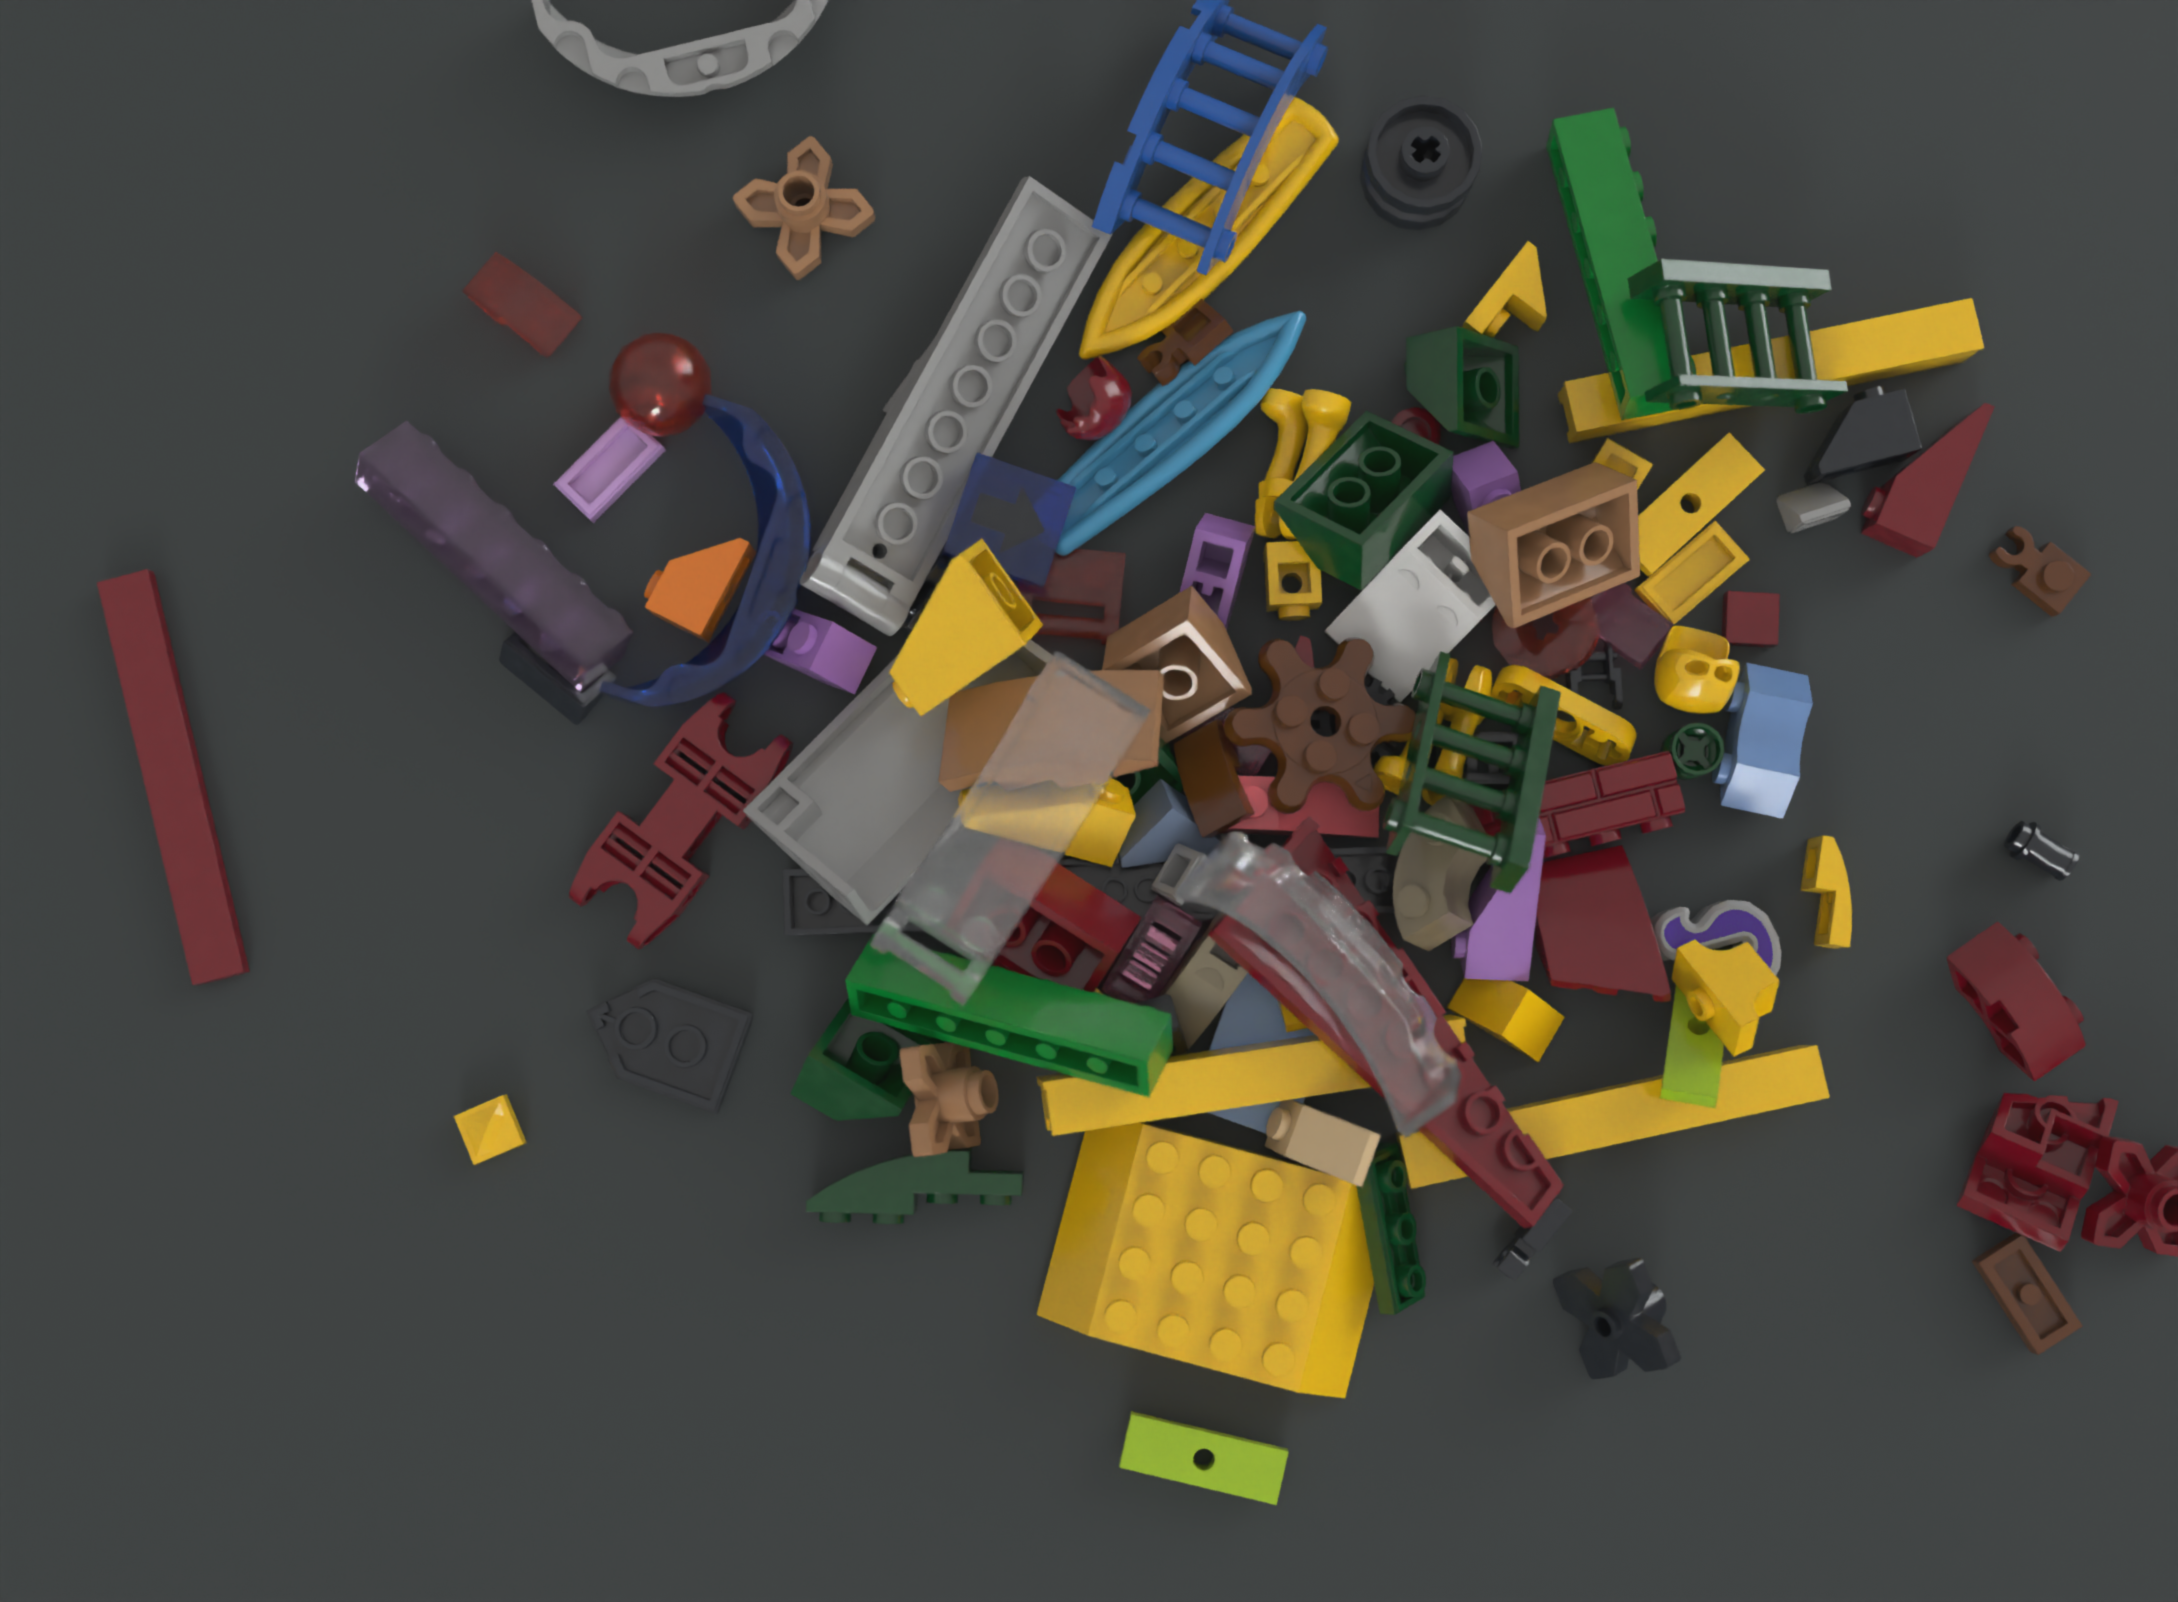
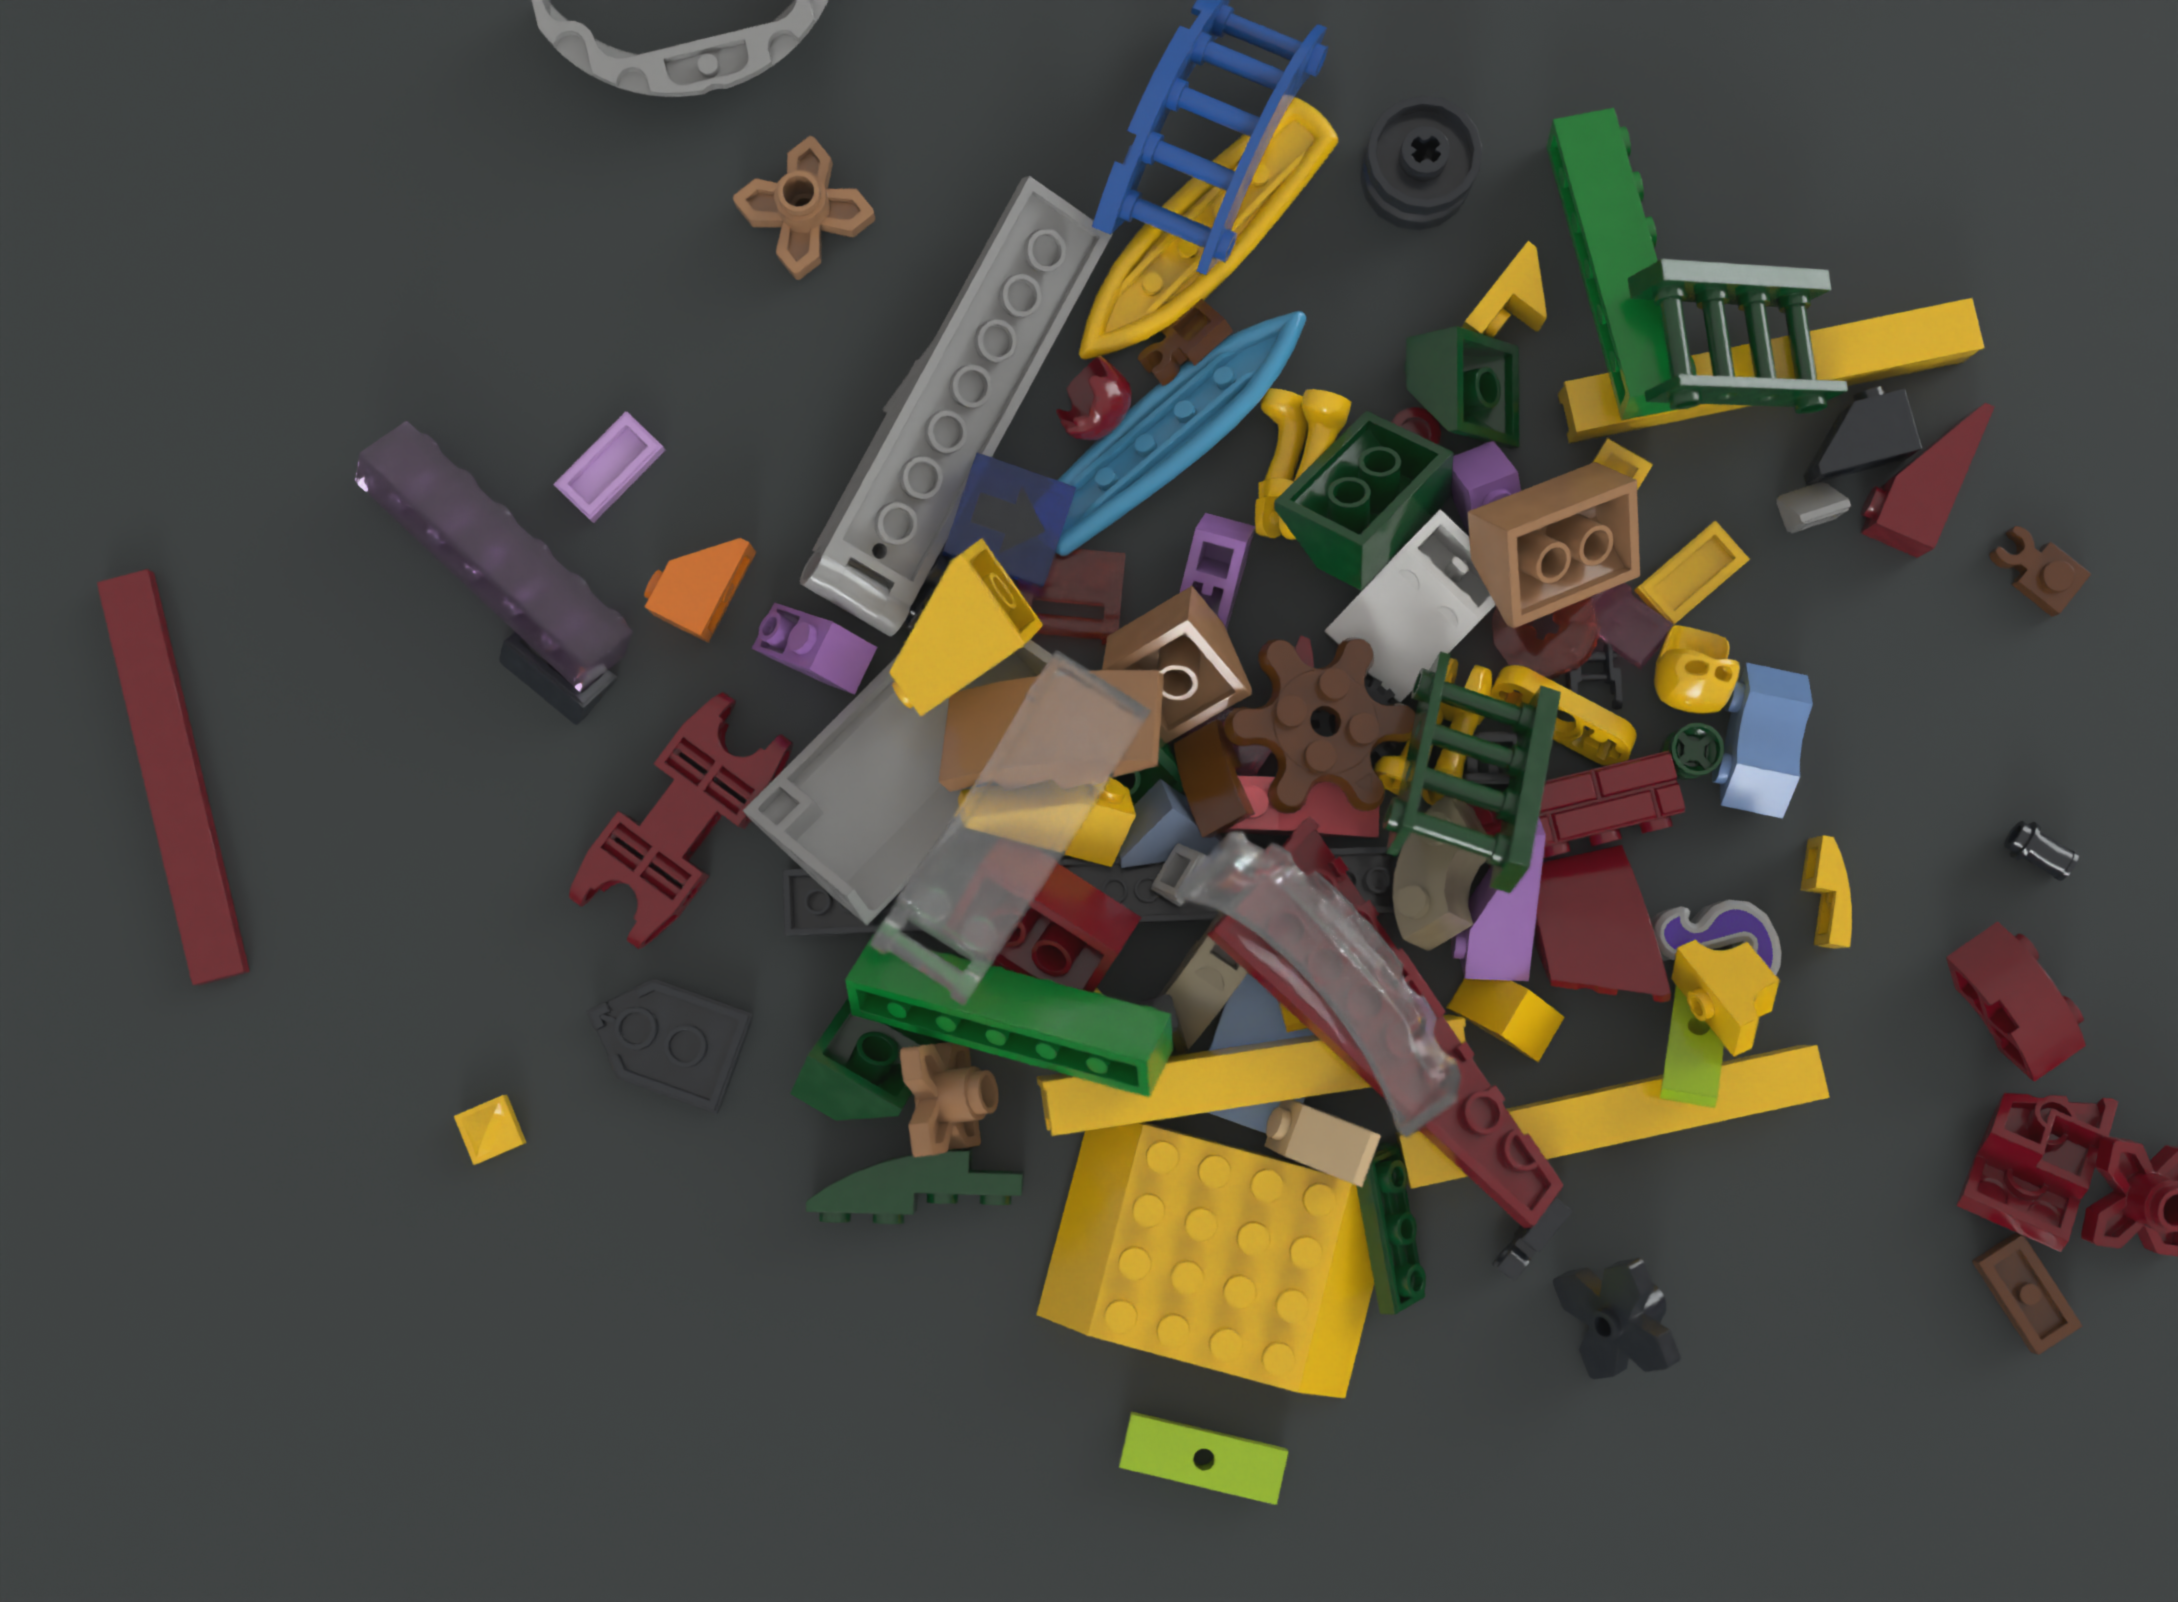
clear red slope [462,252,583,358] -> none
clear blue windscreen [599,394,811,708] -> none
clear red helmet [609,332,712,437] -> none
clear pink slope [1102,896,1203,1003] -> none
yellow brick [1263,541,1322,621] -> none
yellow tile [1638,432,1765,577] -> none
dark red tile [1722,591,1780,648] -> none

